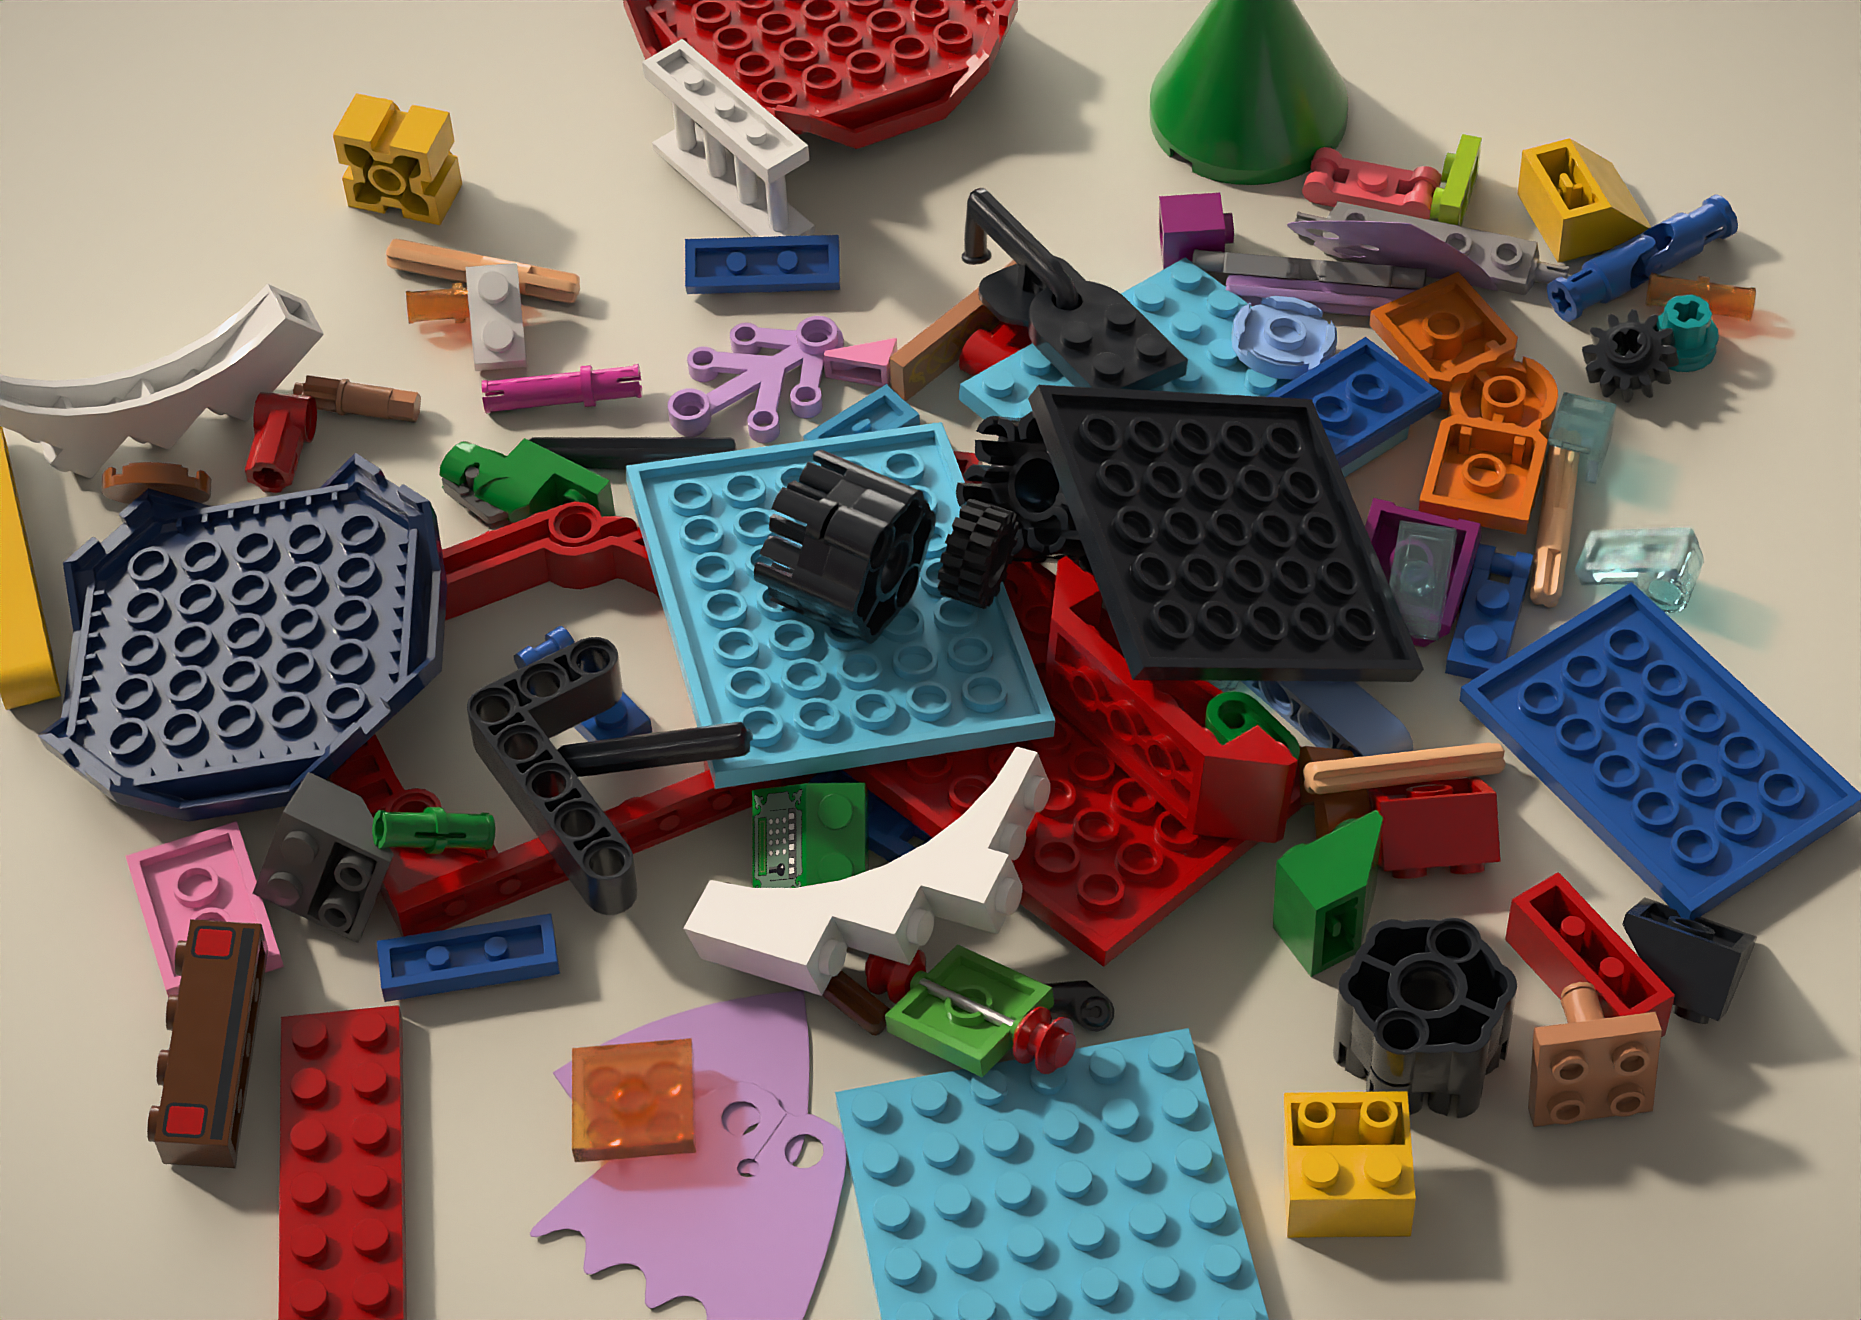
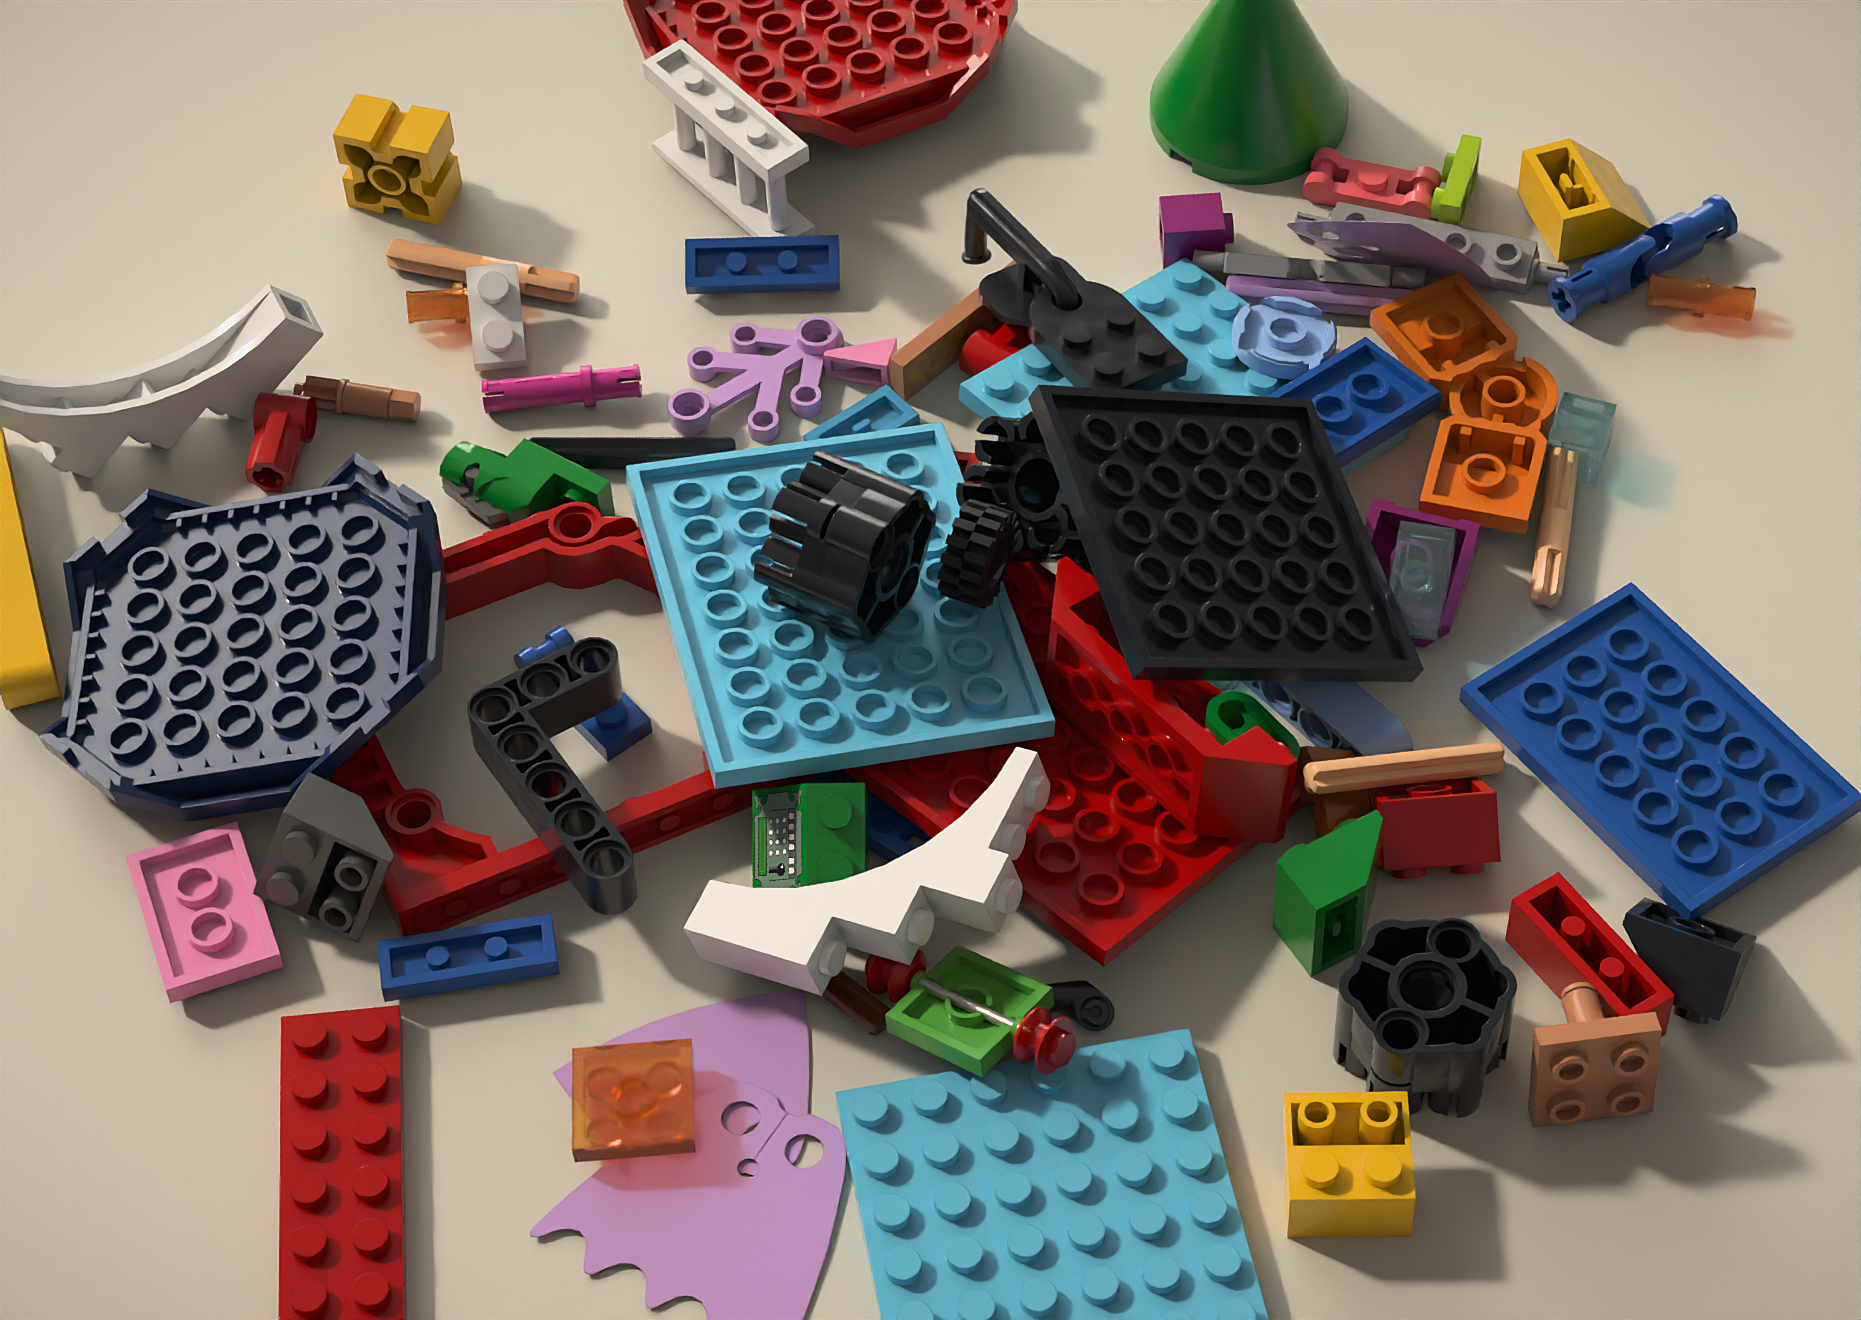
dark orange tile [101,462,212,504] -> none
reddish brown brick [147,919,269,1168] -> none
green pin [372,807,496,854] -> none
black axle [557,722,753,777] -> none
blue plate [1445,543,1534,679] -> none
clear light blue plate [1575,527,1704,613] -> none
black gear [1582,309,1679,403] -> none
teal piece [1658,295,1719,372] -> none

